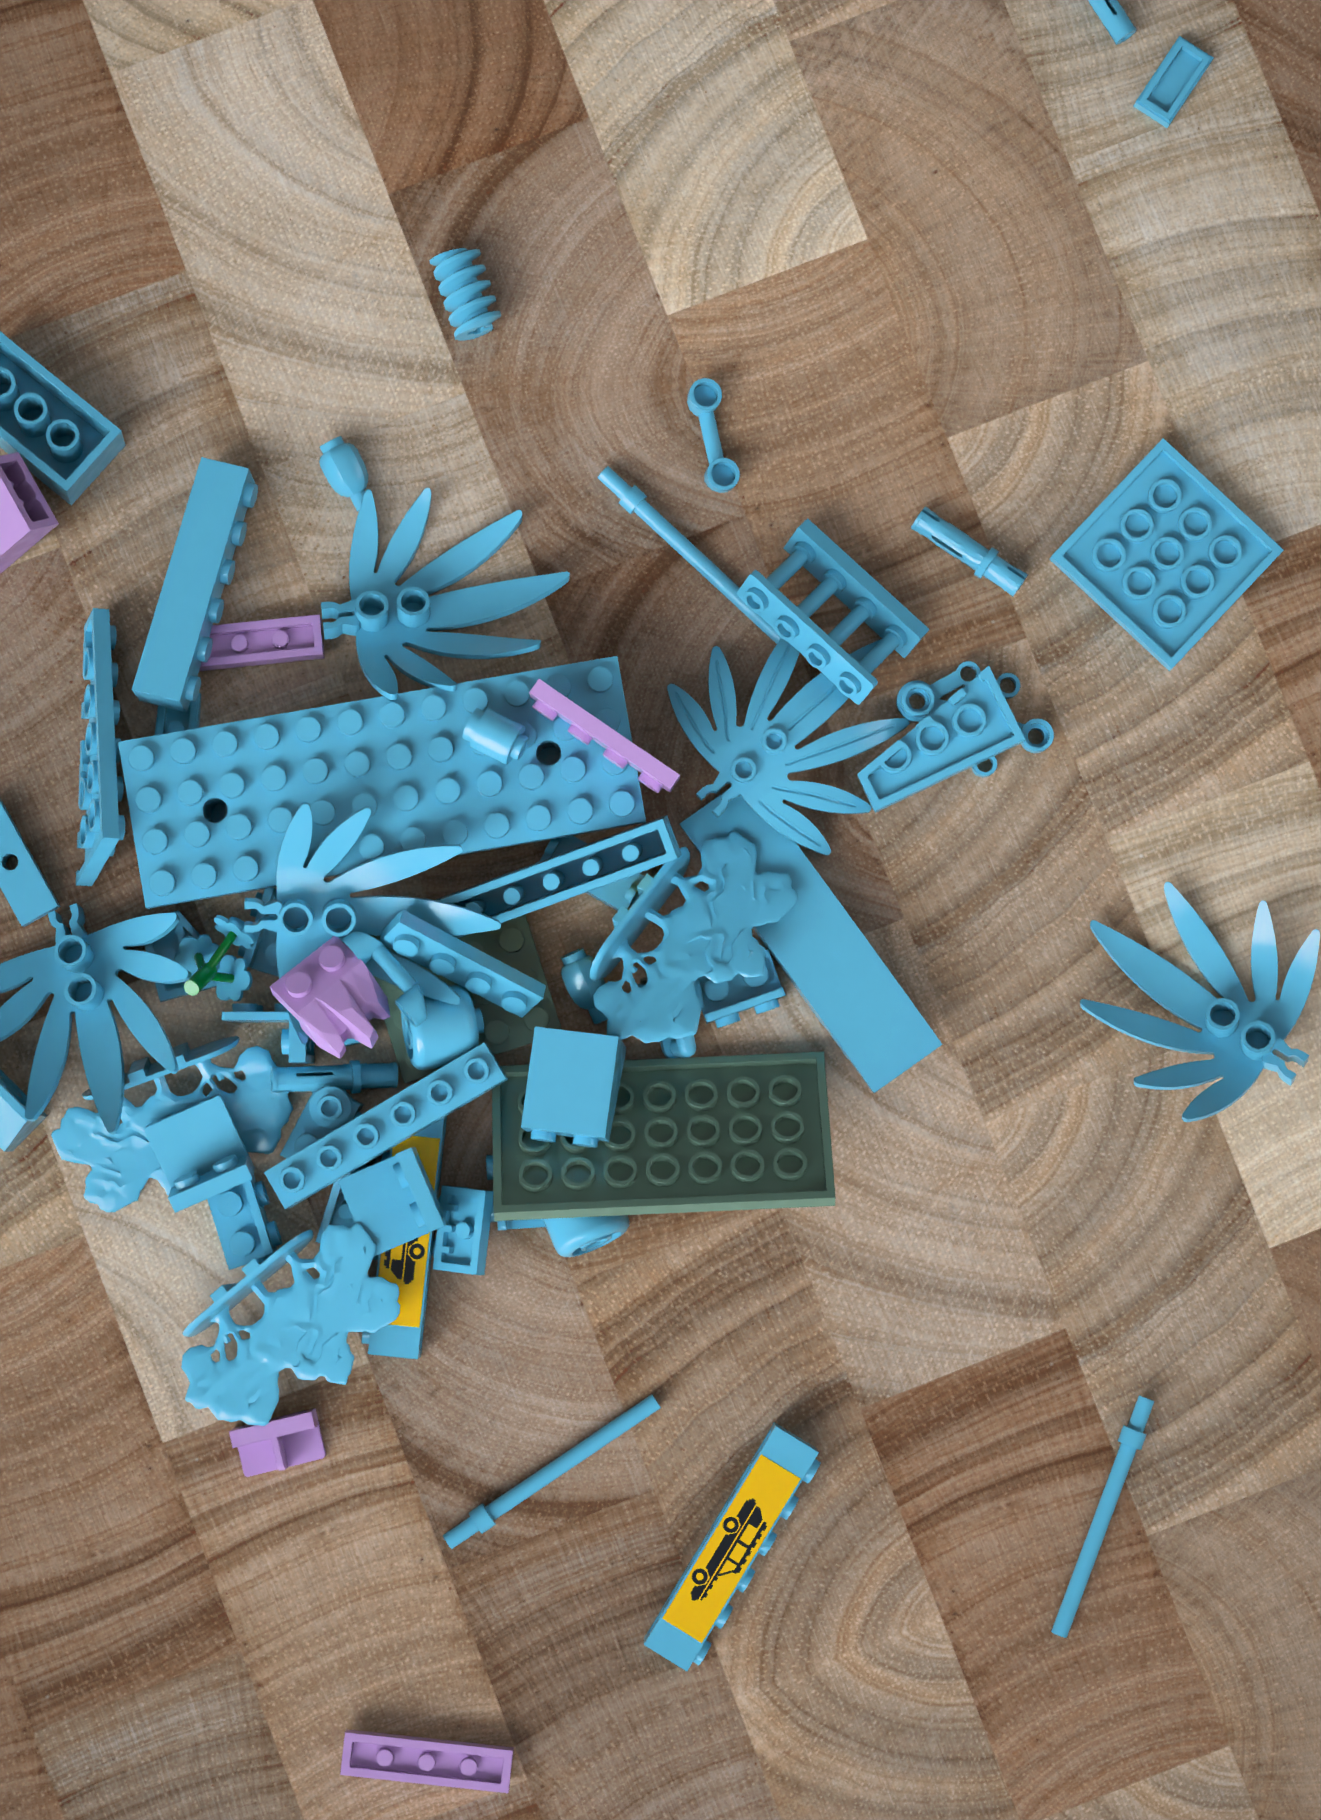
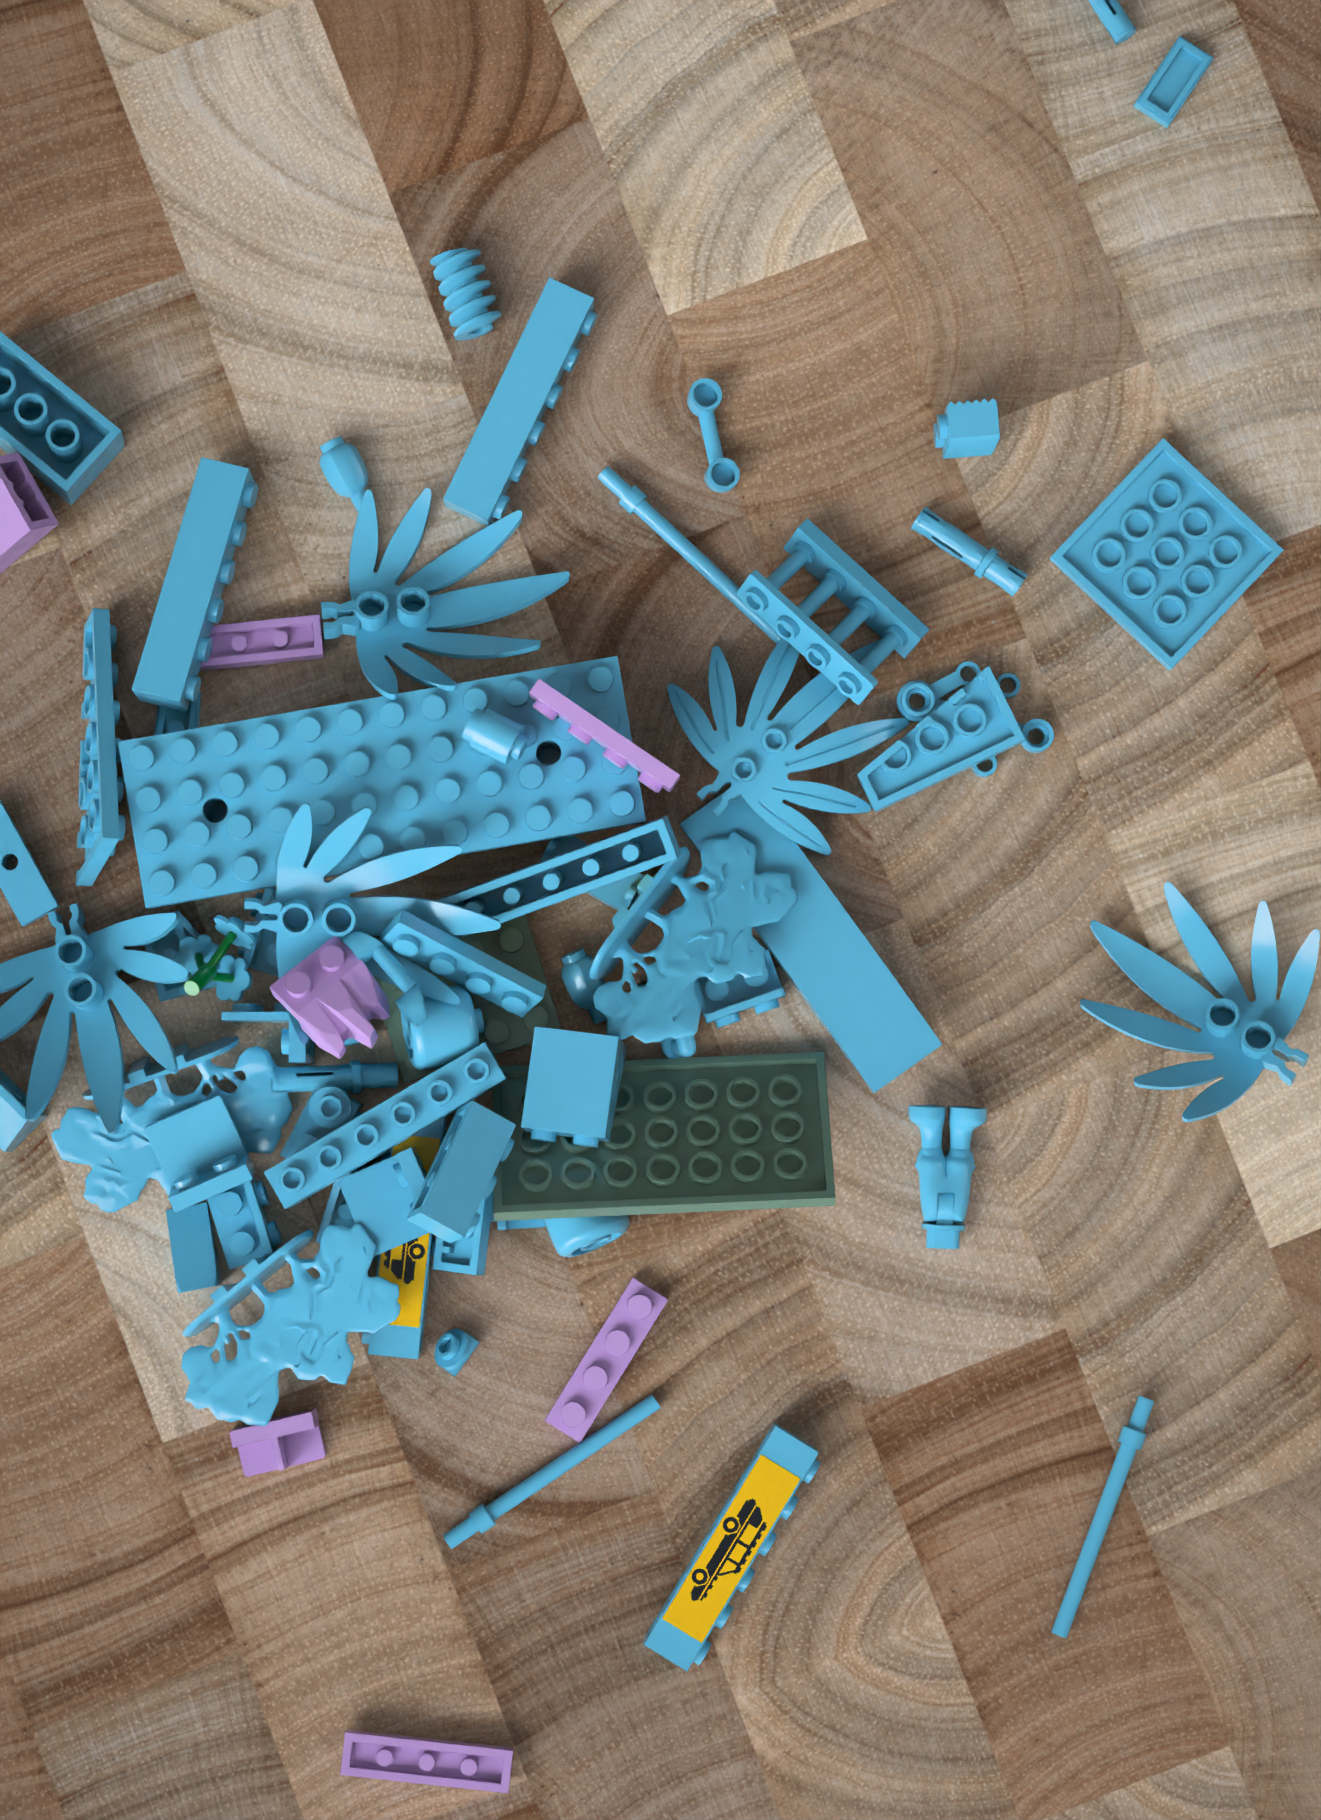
none -> medium azure slope [166,1202,223,1293]
none -> medium azure brick [406,1101,516,1243]
none -> medium azure plate [434,1329,480,1377]
none -> medium azure brick [443,277,598,526]
none -> lavender plate [545,1277,668,1443]
none -> medium azure piece [908,1105,987,1249]
none -> medium azure brick [933,398,1000,459]

